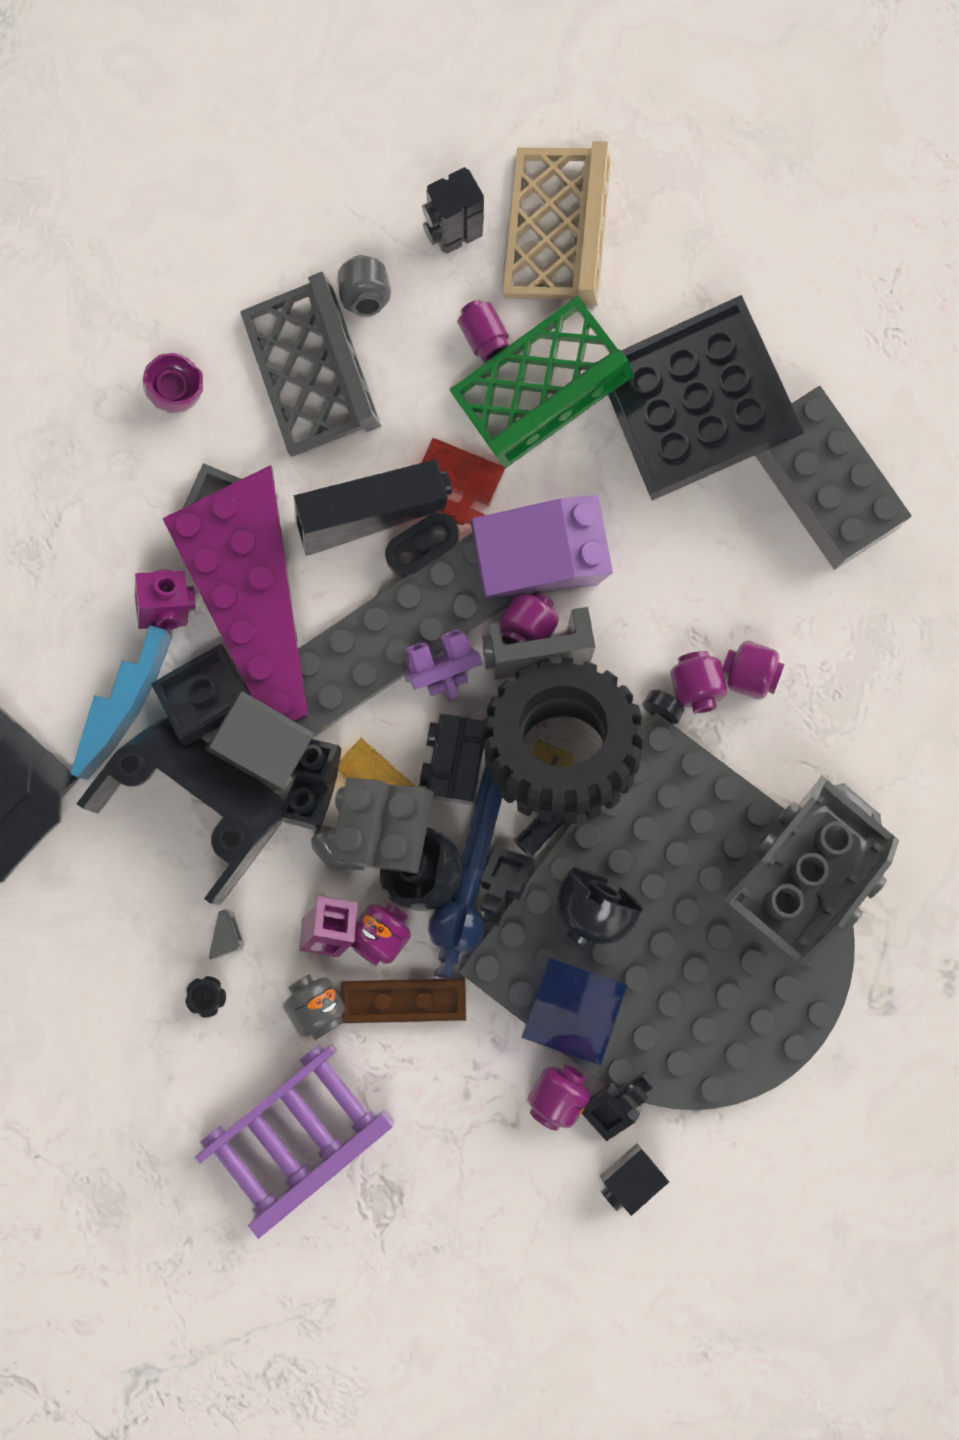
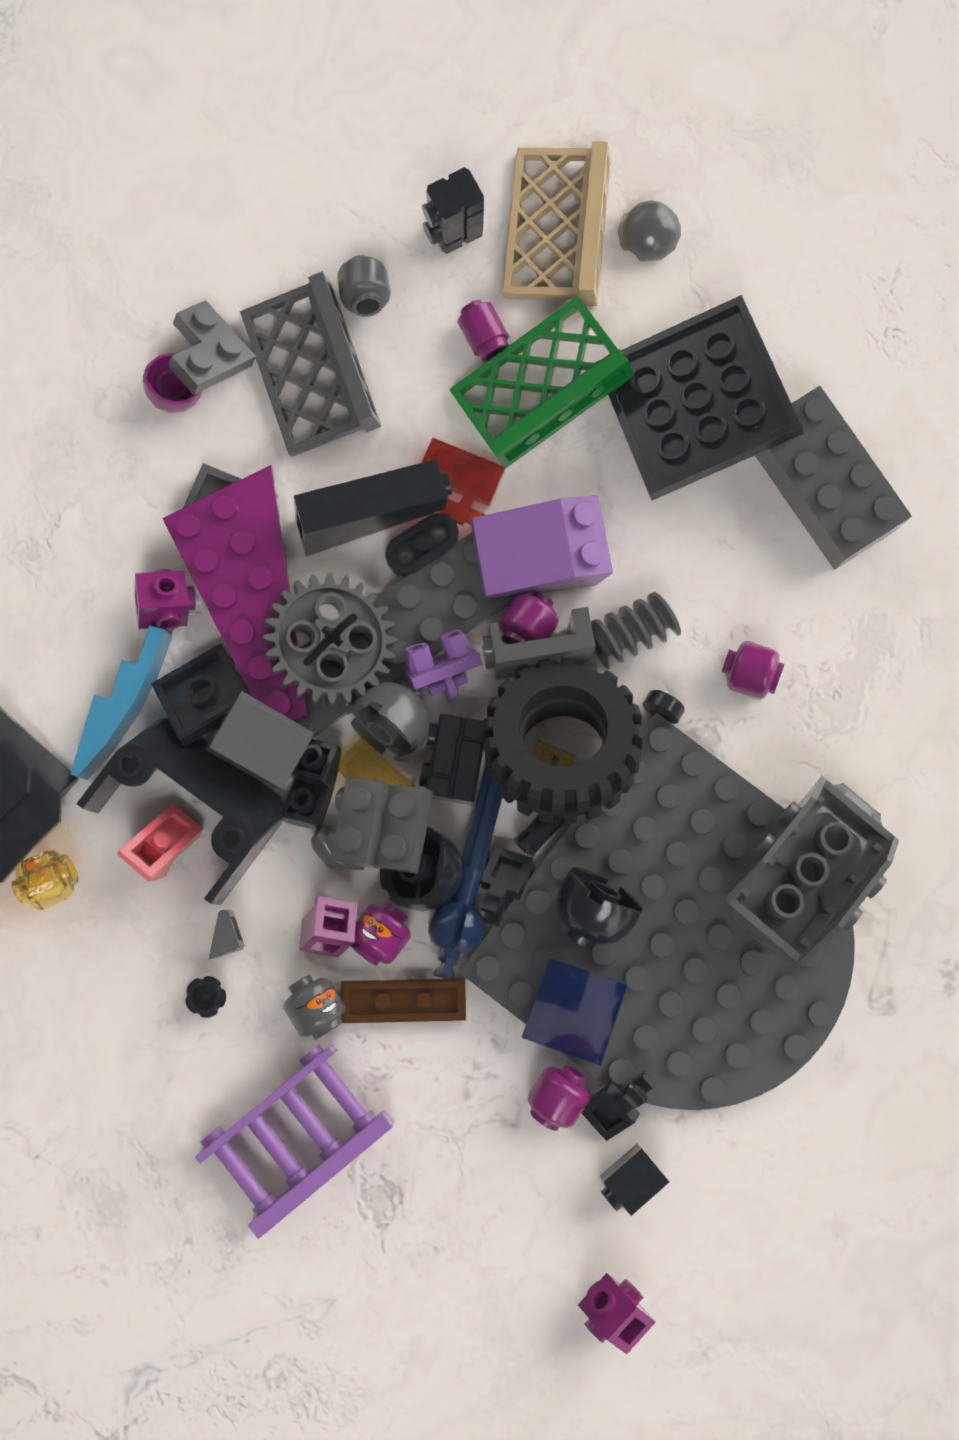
magenta head [670,651,727,714] -> none
none -> clear yellow head [12,849,79,911]
none -> coral slope [117,803,203,882]
none -> plate [168,300,256,395]
none -> dark grey gear [262,573,397,708]
none -> dark grey cylinder [347,682,430,762]
none -> magenta brick [578,1273,656,1354]
none -> dark grey piece [591,592,681,669]
none -> dark grey hair [618,200,681,261]

